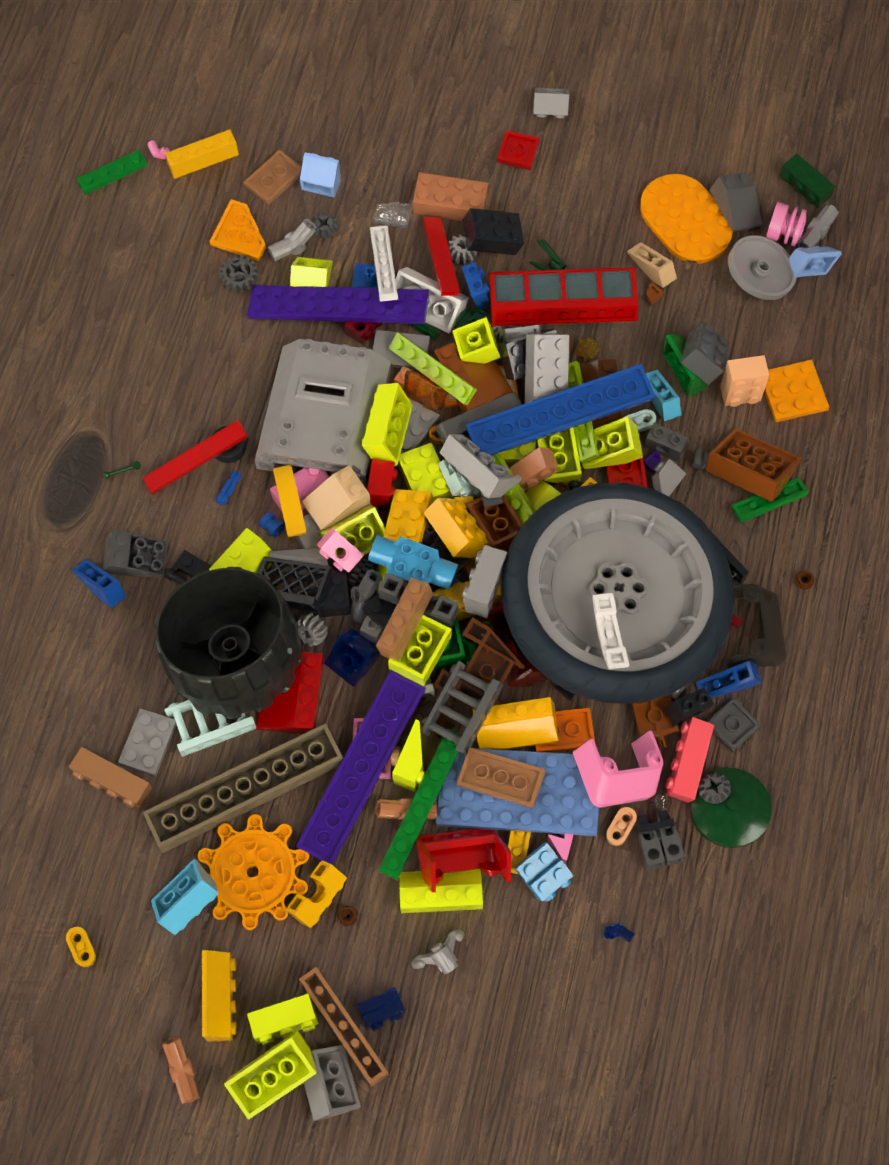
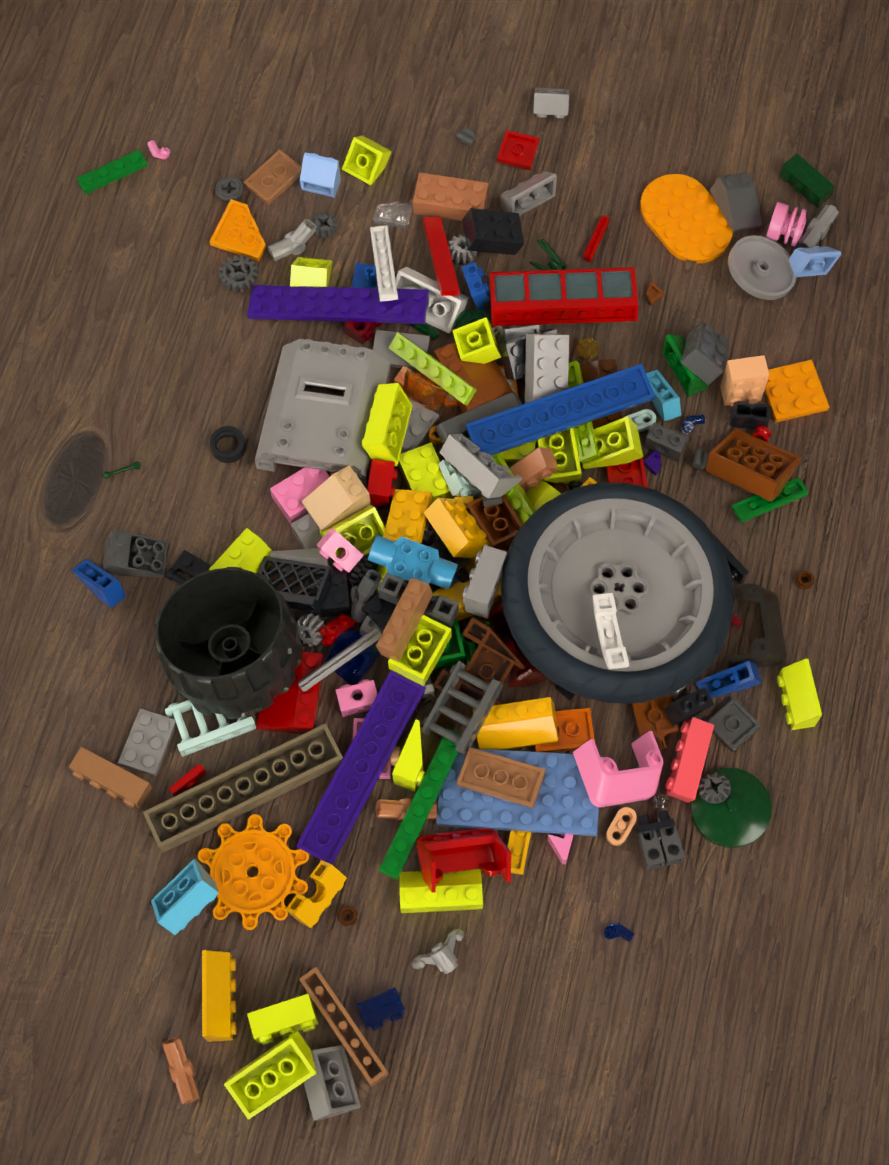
yellow plate [66,927,96,967] -> none
red tile [143,420,248,495] -> none
yellow brick [165,130,239,179] -> none
blue axle [216,471,241,505] -> none
blue wheel [259,511,285,538] -> none
yellow slope [273,465,307,538] -> none
plate [514,842,573,902] -> none
tan slope [627,242,677,288] -> none
light grey slope [652,459,686,496] -> none
none -> red plate [169,764,207,797]
none -> dark grey gear [215,177,244,202]
none -> light grey axle [298,627,382,691]
none -> red hinge [318,614,357,646]
none -> bright pink brick [336,680,378,717]
none -> neon yellow slope [342,136,392,185]
none -> dark grey plate [456,128,476,146]
none -> light grey slope [500,171,557,216]
none -> red axle [583,215,610,262]
none -> clear blue arm [681,414,705,434]
none -> black brick [730,401,771,429]
none -> red bush [752,426,772,442]
none -> neon yellow slope [777,659,822,730]

